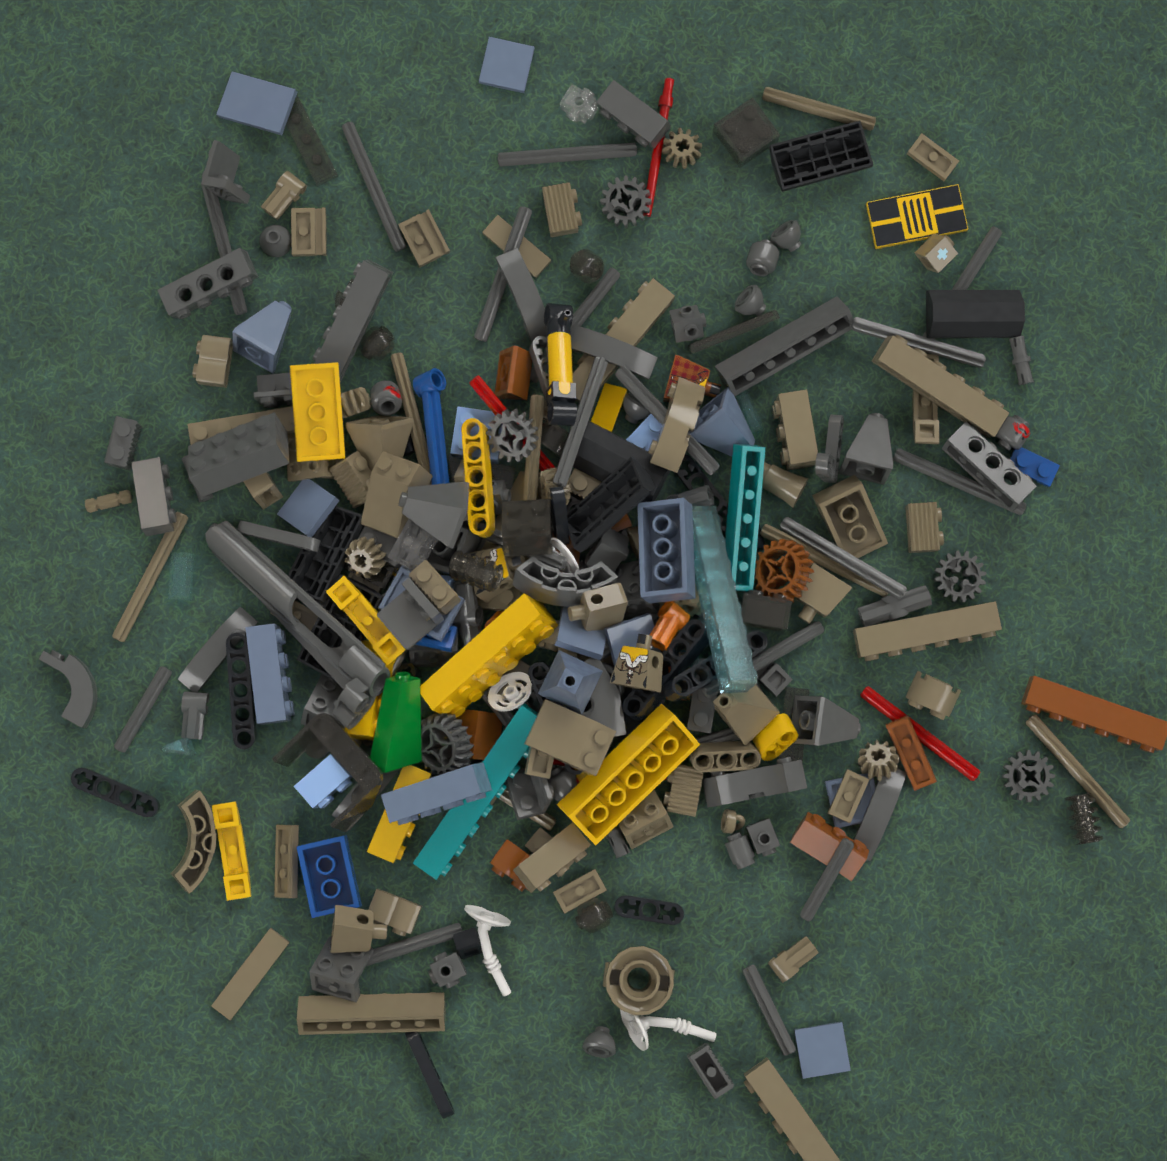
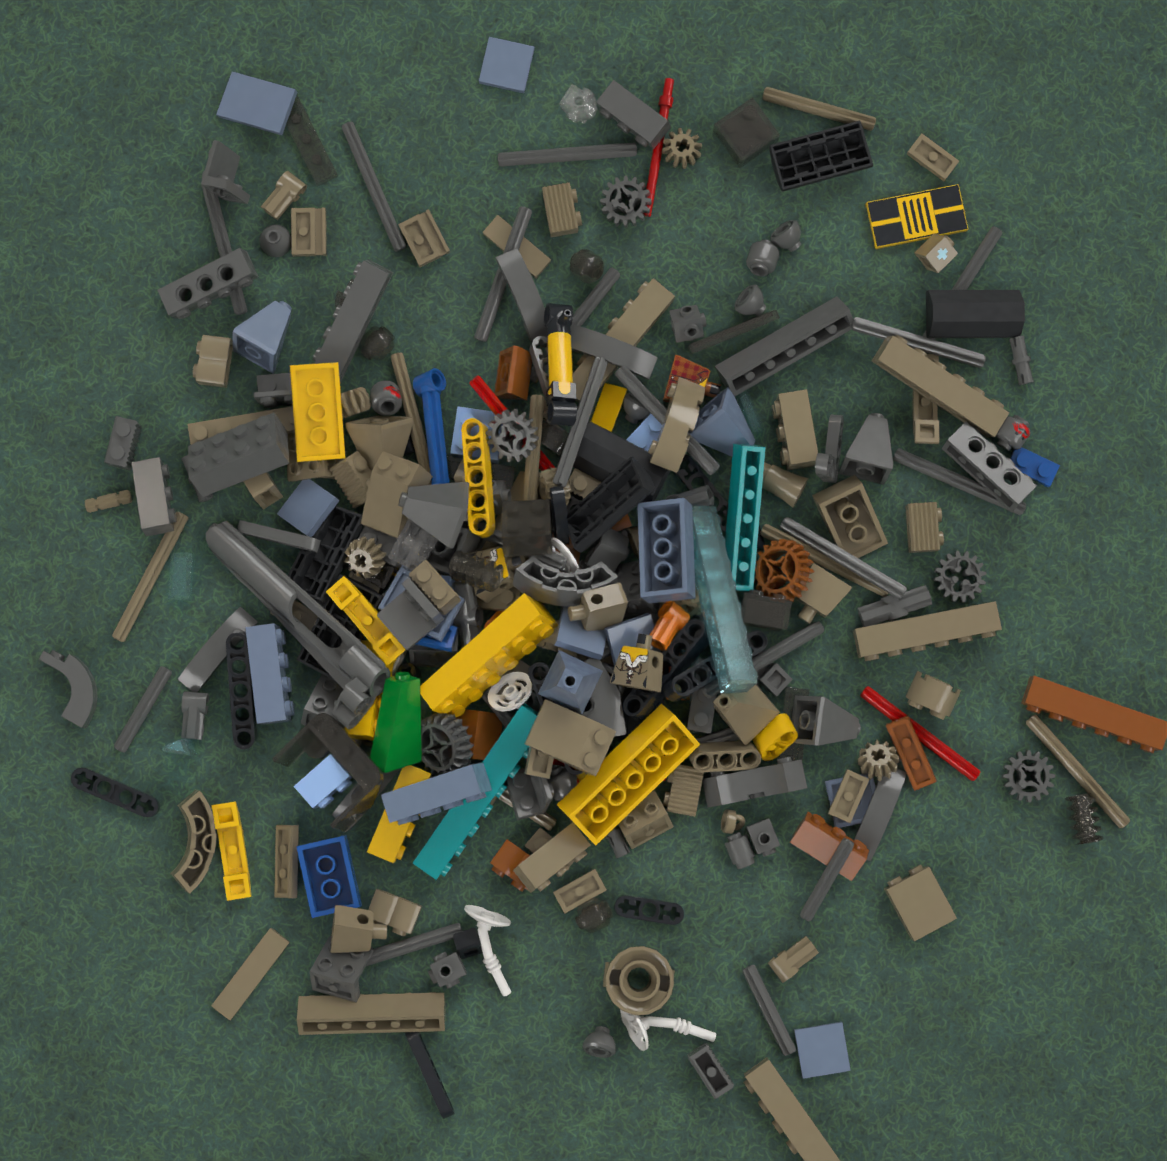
none -> dark tan brick [884,864,957,941]

